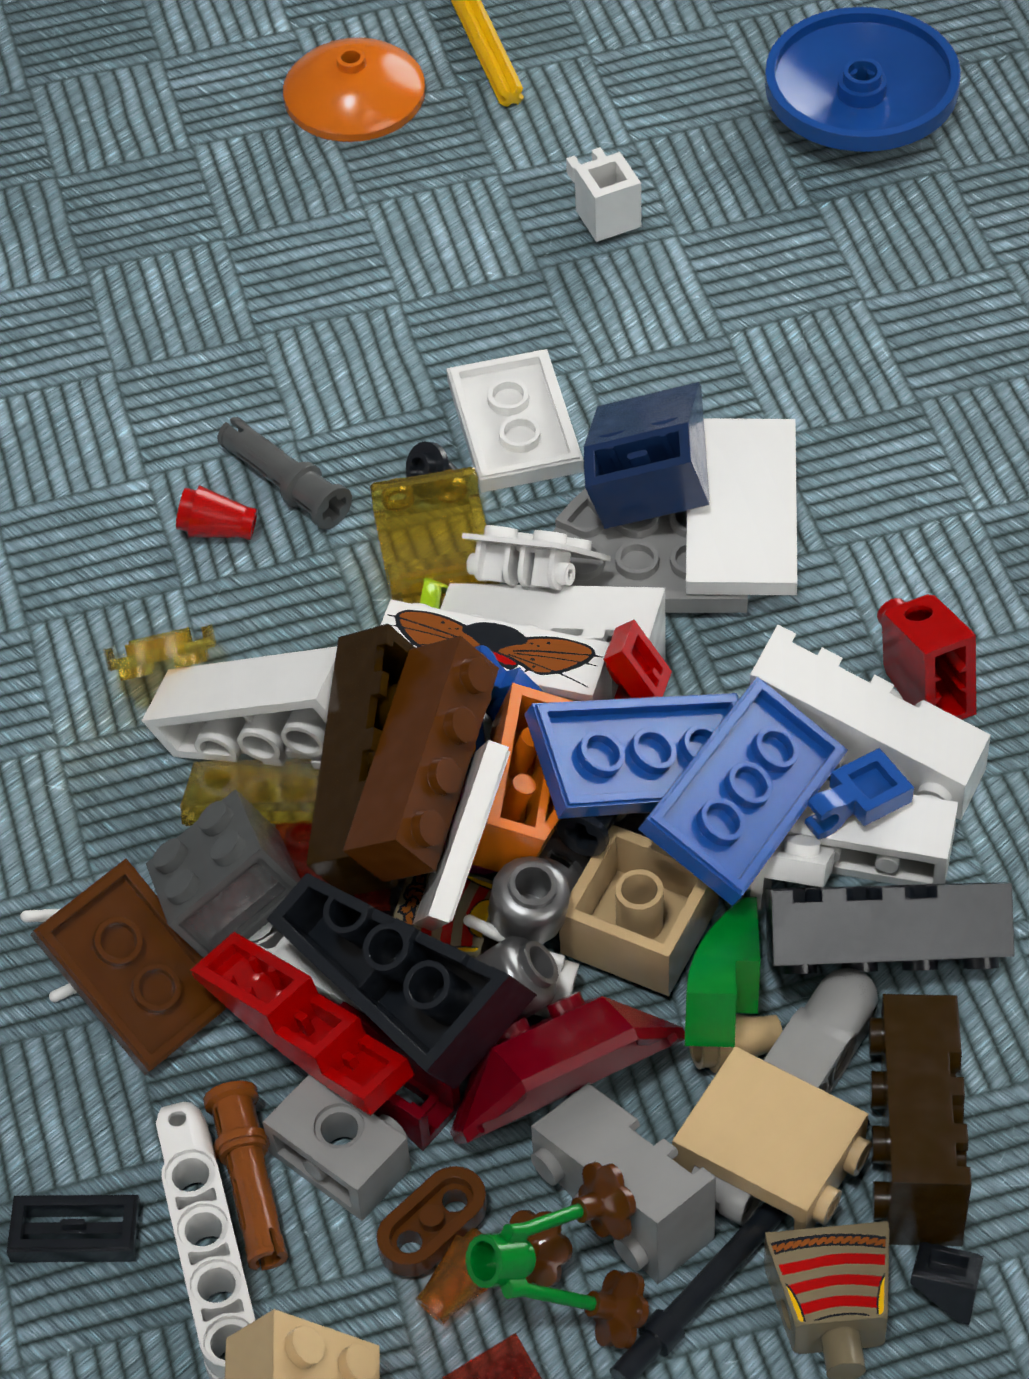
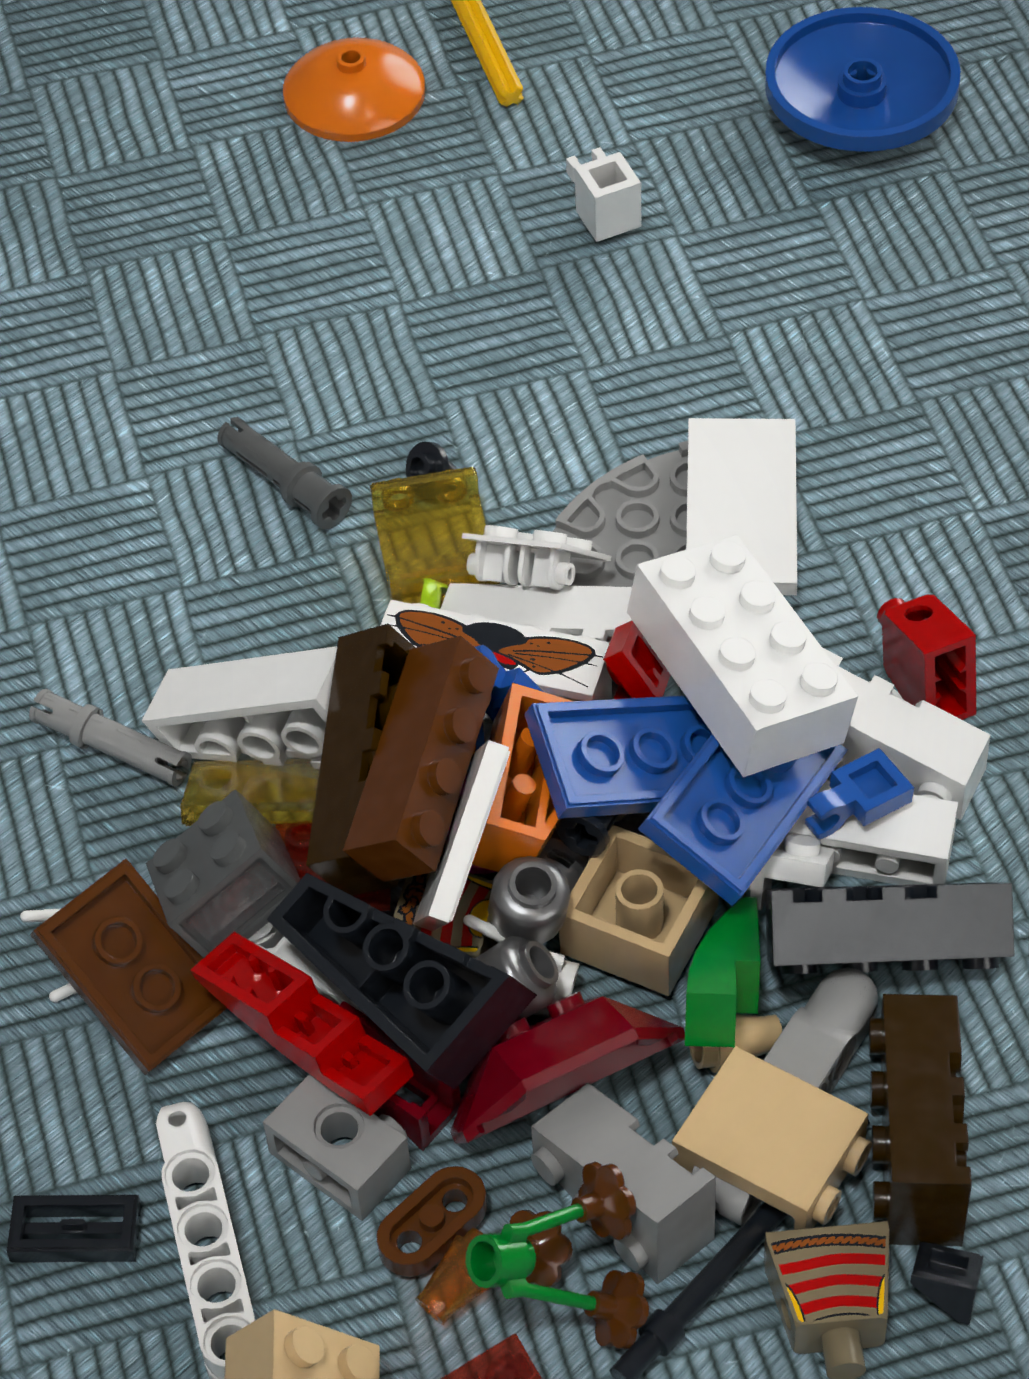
clear yellow plate [103,623,217,681] -> none
red cone [176,485,258,540] -> none
dark orange pin [203,1080,288,1270] -> none
white tile [446,349,584,493] -> none
dark blue slope [584,382,710,529] -> none
none -> light grey pin [29,688,192,787]
none -> white brick [627,534,859,777]

